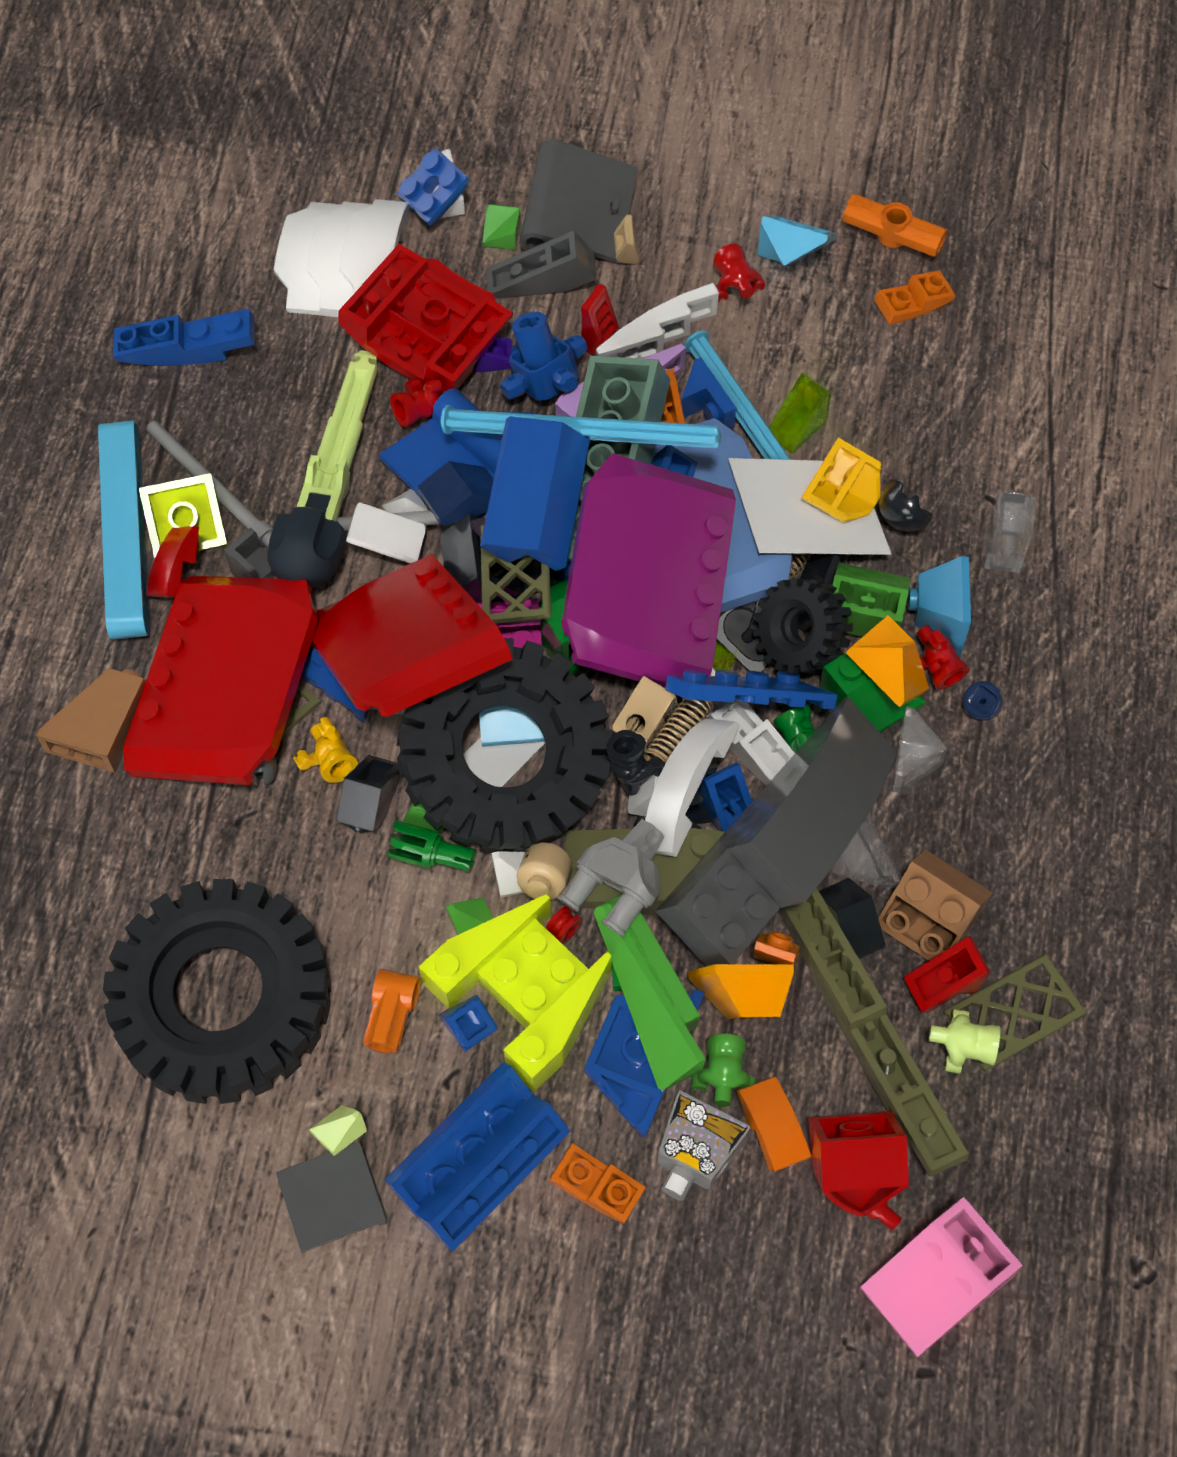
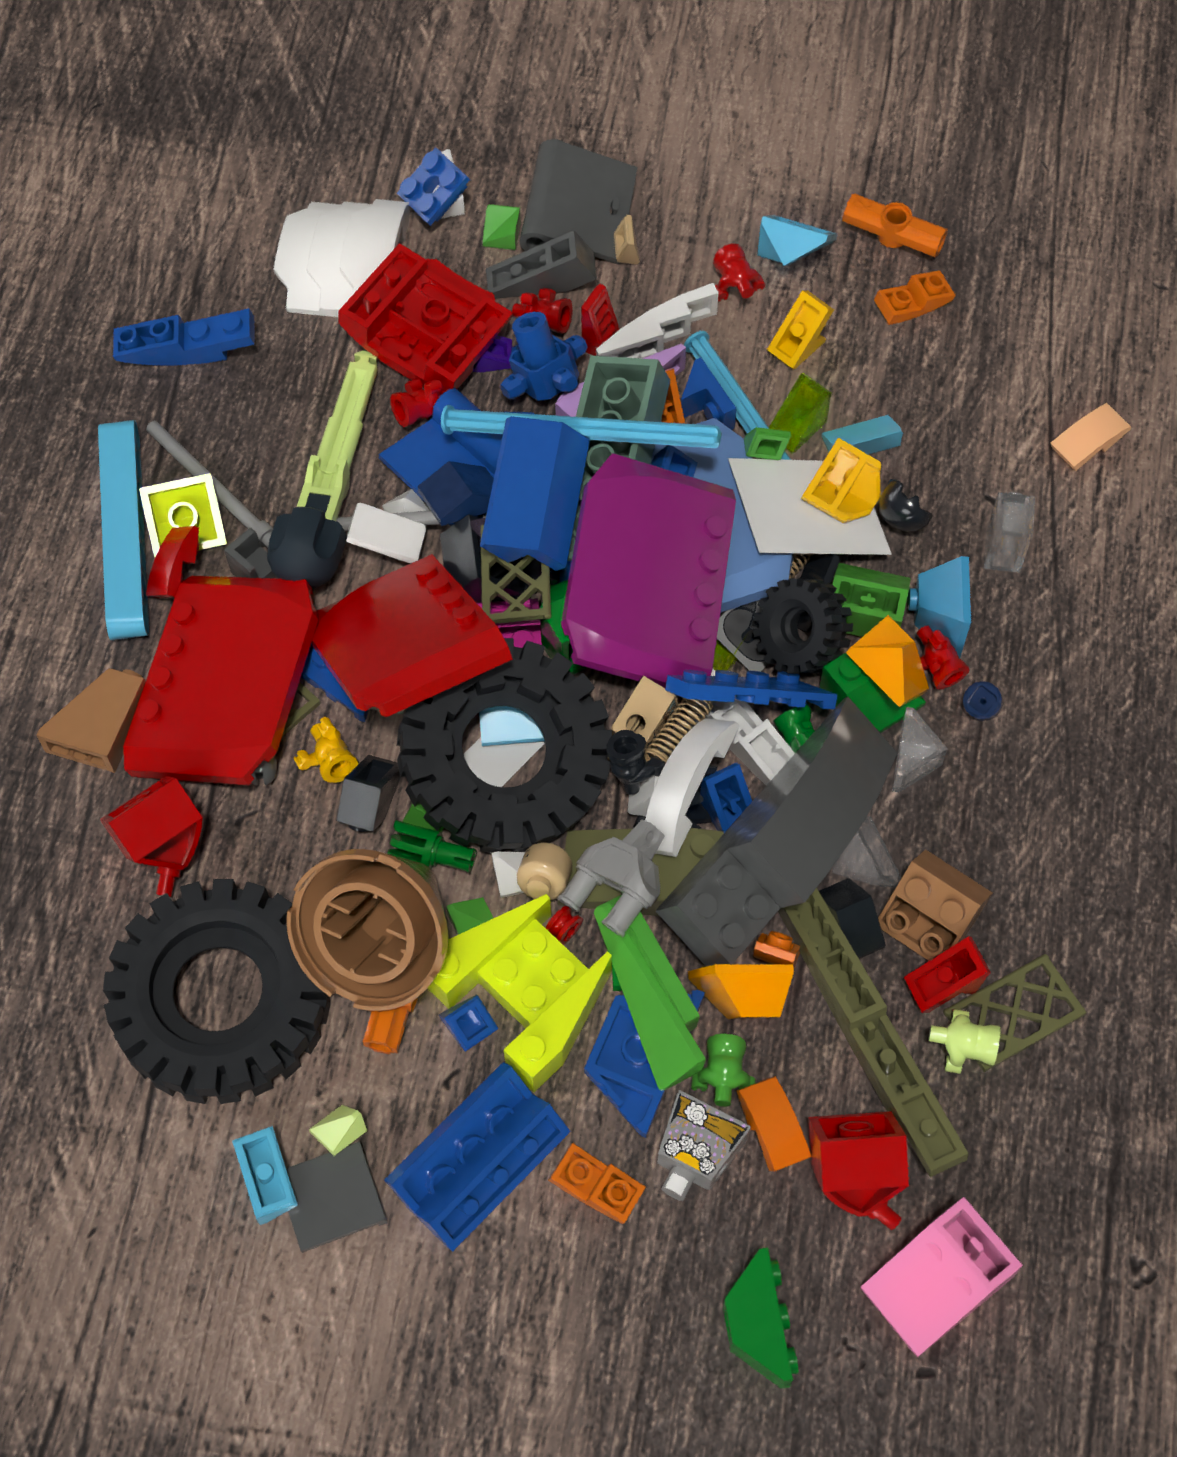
none -> red piece [100,776,203,897]
none -> medium azure slope [232,1126,298,1225]
none -> medium nougat cone [286,849,448,1011]
none -> red piece [512,288,573,333]
none -> green slope [723,1248,799,1389]
none -> bright green slope [744,427,791,460]
none -> yellow slope [767,290,834,369]
none -> medium azure slope [822,415,903,454]
none -> light nougat slope [1050,403,1131,472]

